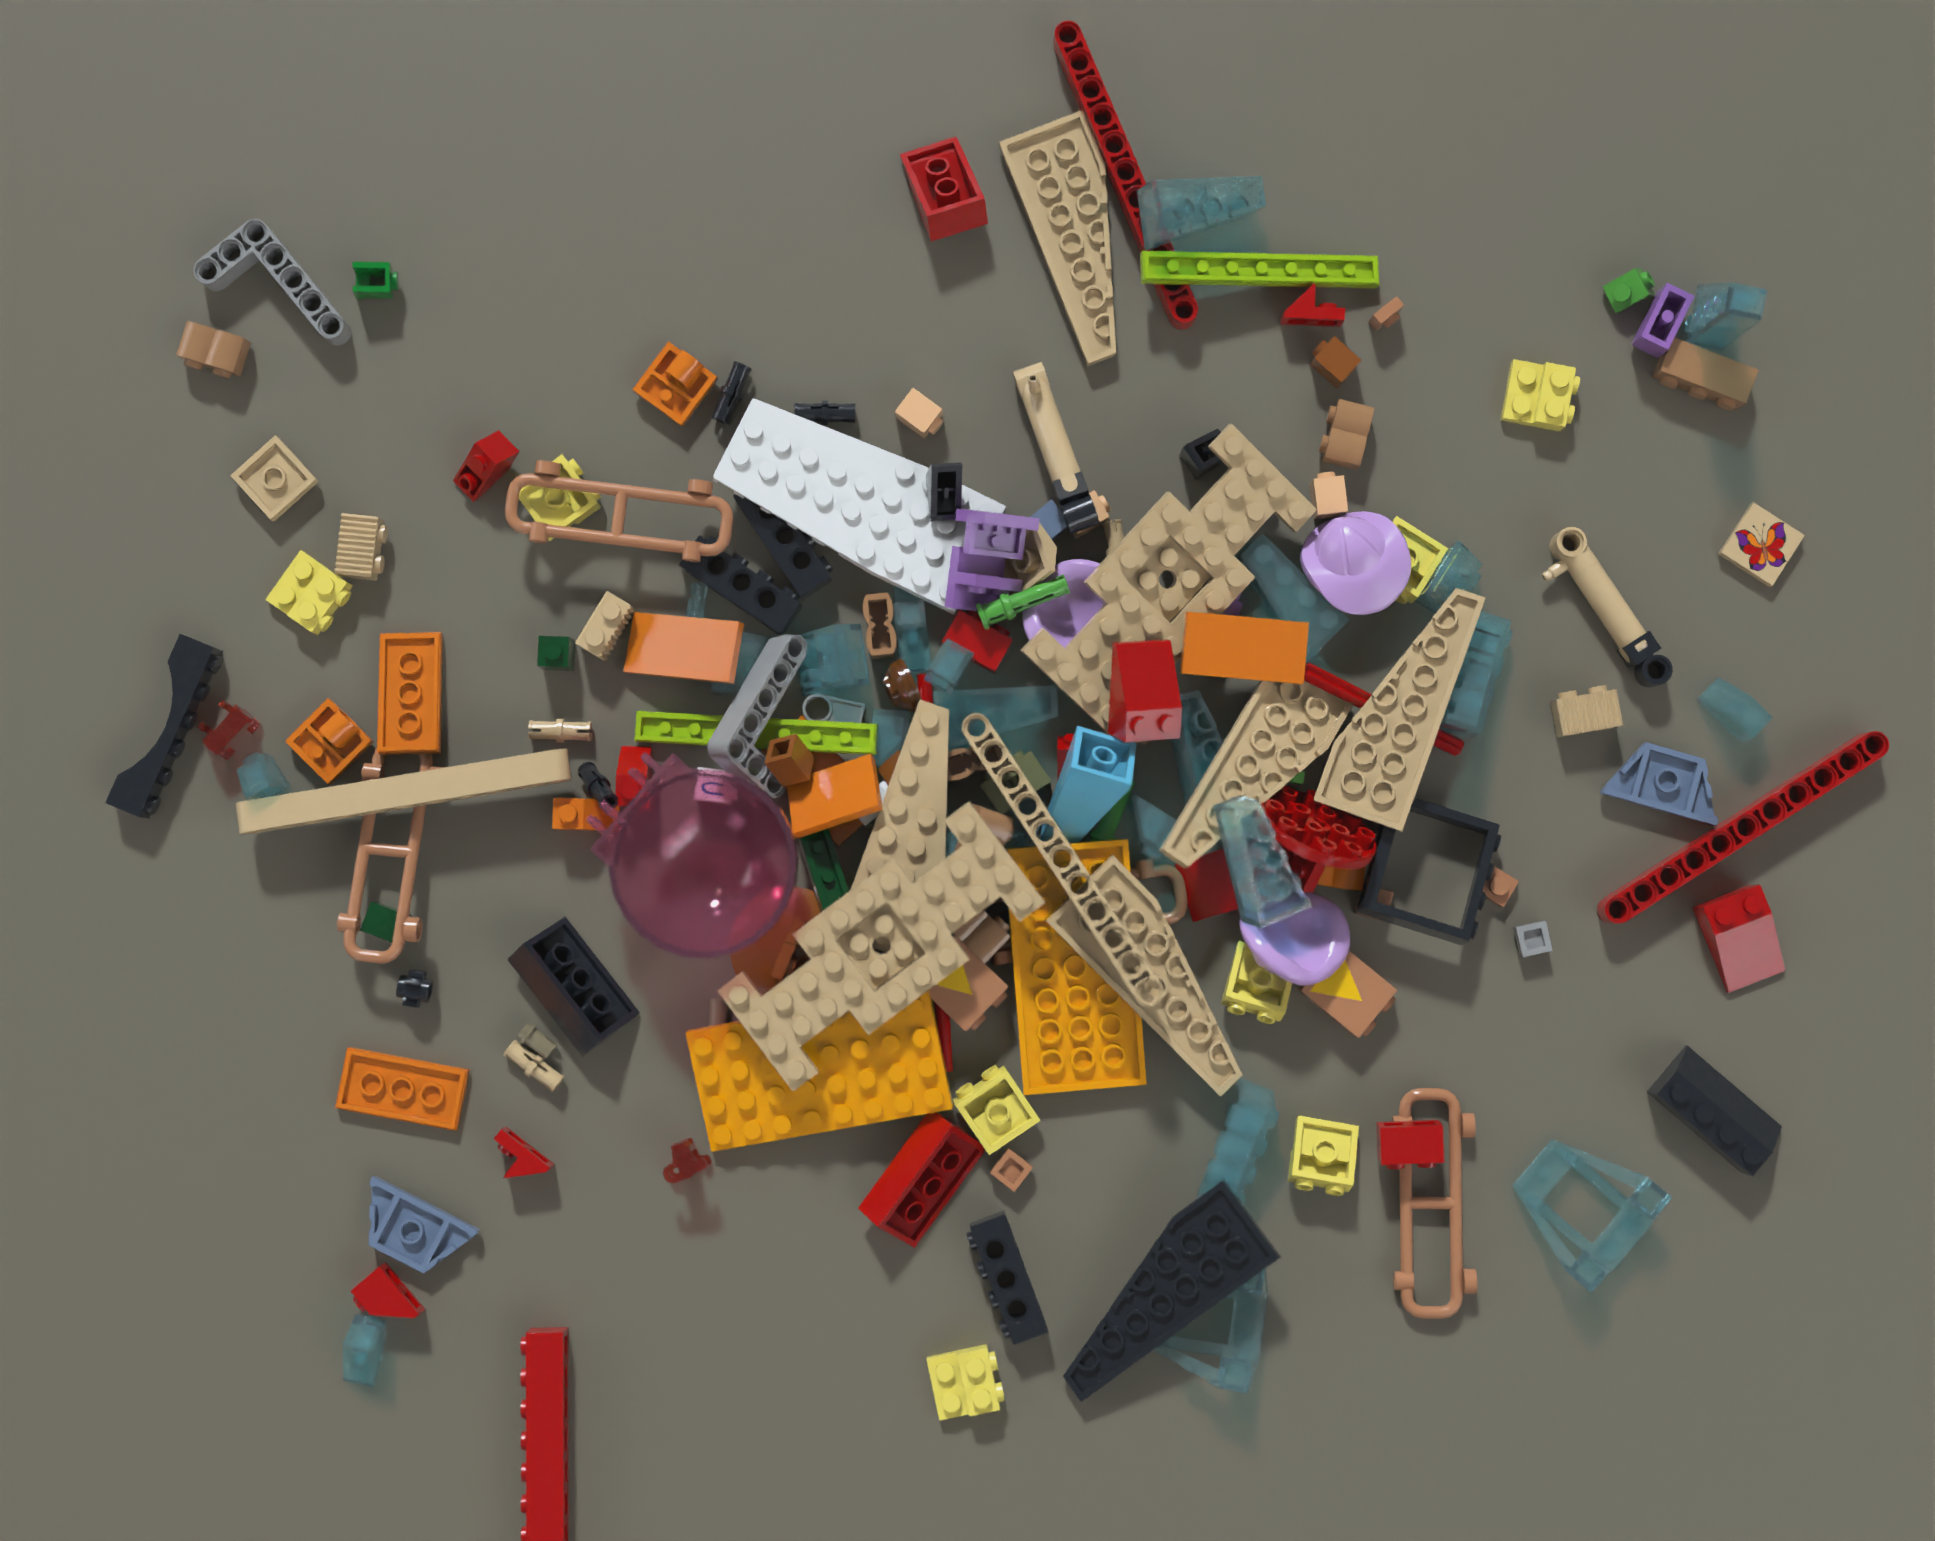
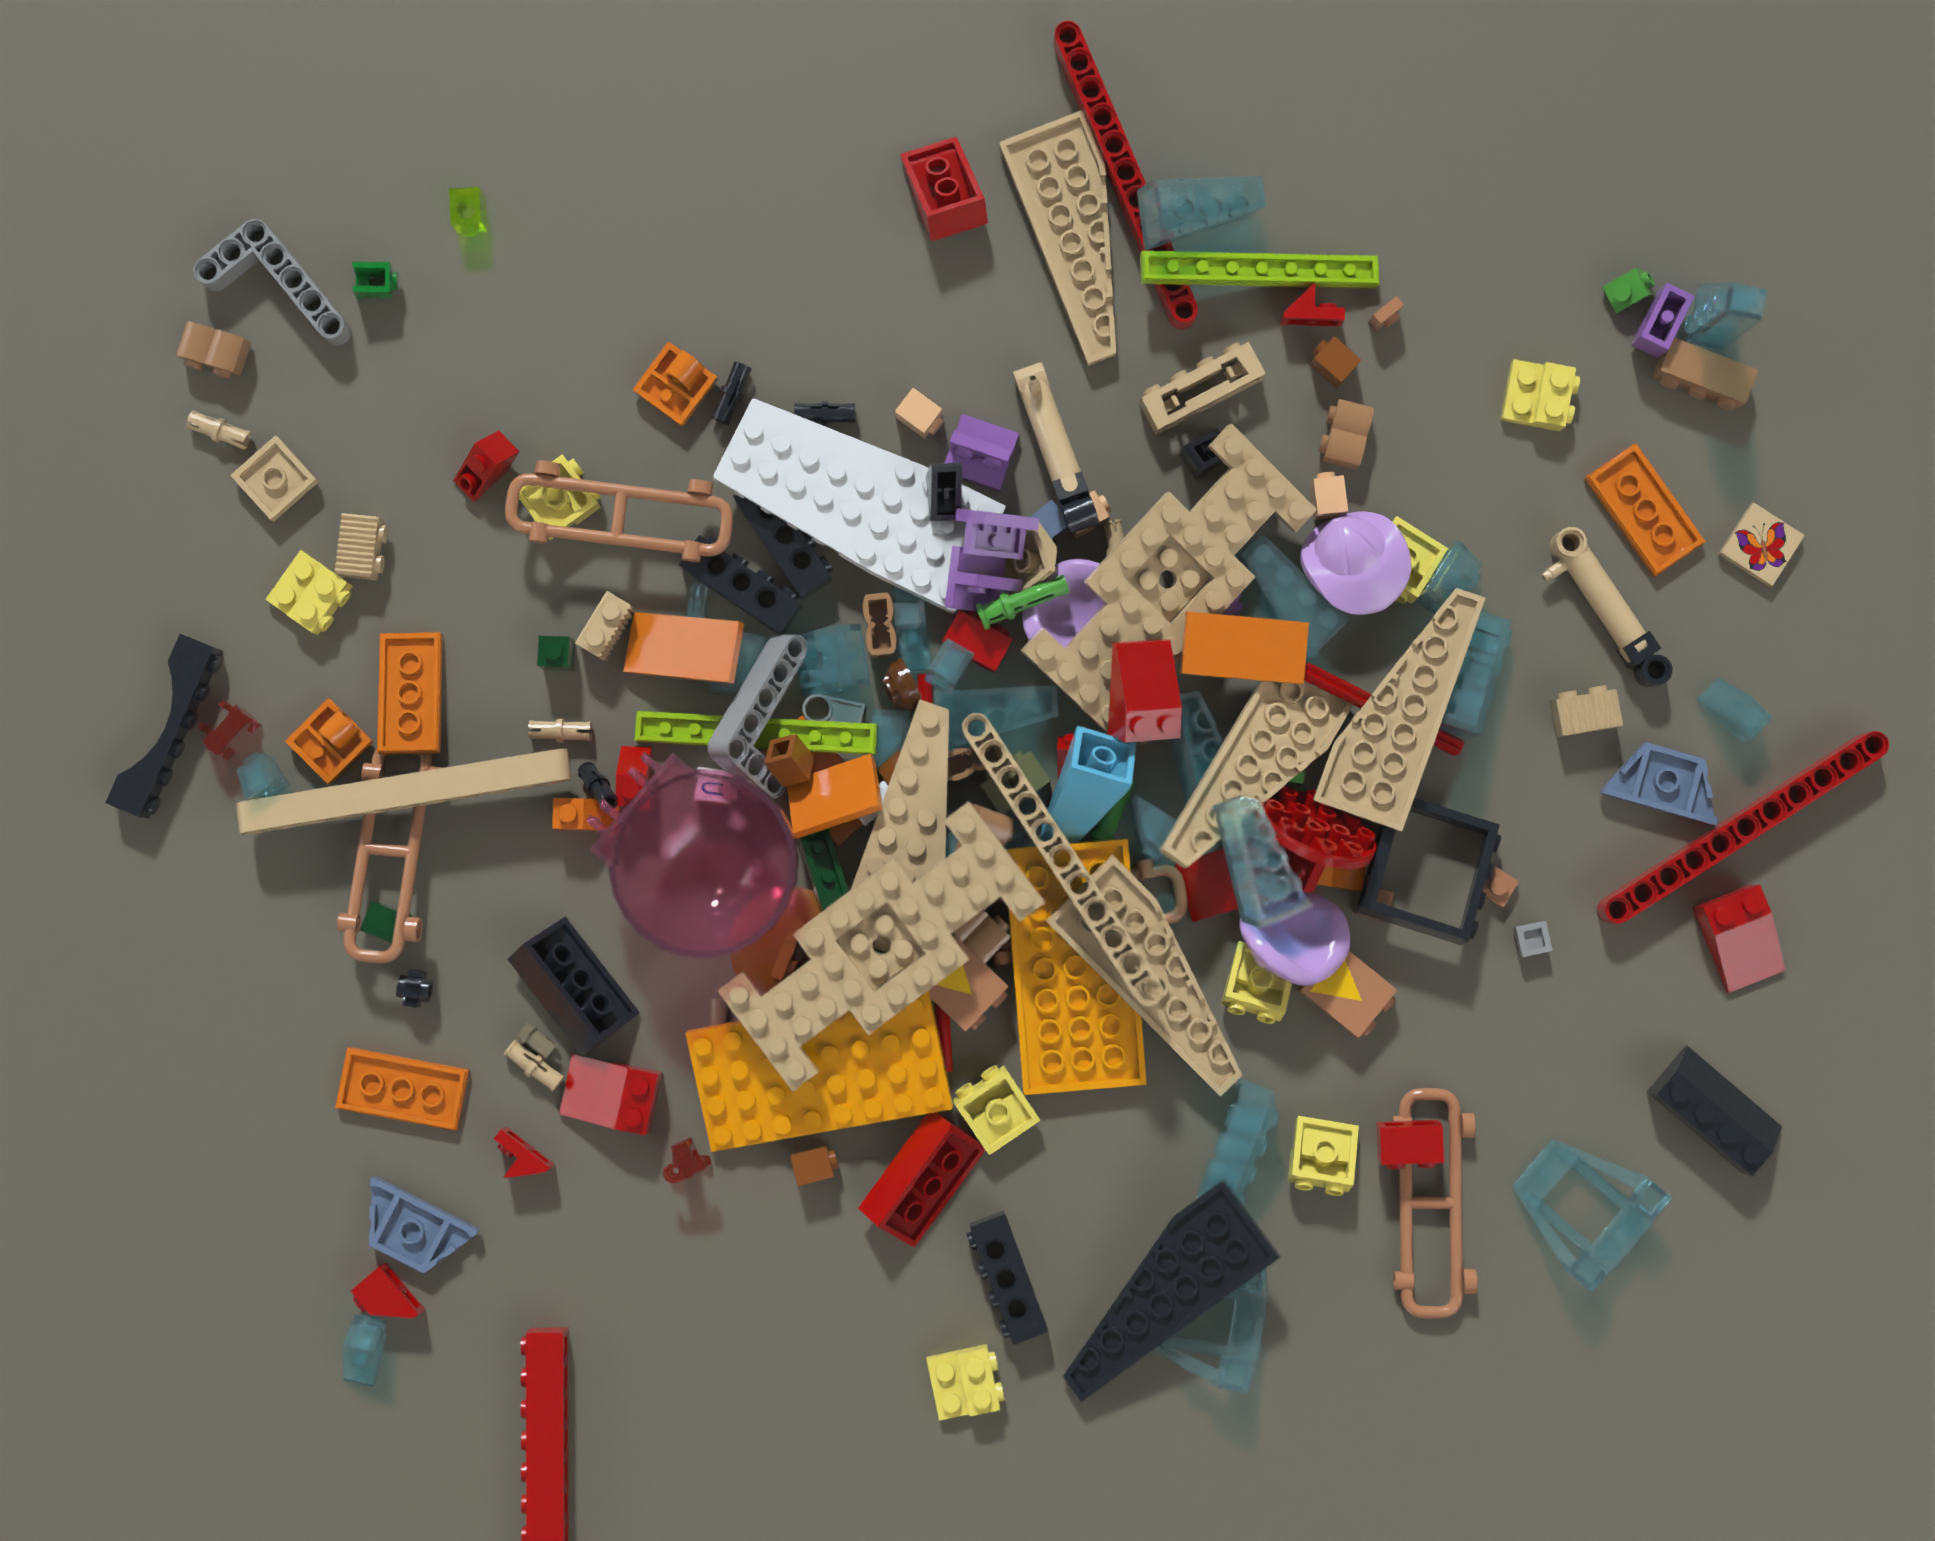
nougat plate [990,1147,1033,1192] -> none
none -> tan pin [186,410,252,450]
none -> clear neon green brick [449,187,487,236]
none -> slope [559,1053,663,1135]
none -> dark orange brick [790,1144,839,1186]
none -> medium lavender bracket [945,414,1019,492]
none -> tan brick [1139,342,1266,435]
none -> orange tile [1584,443,1706,577]

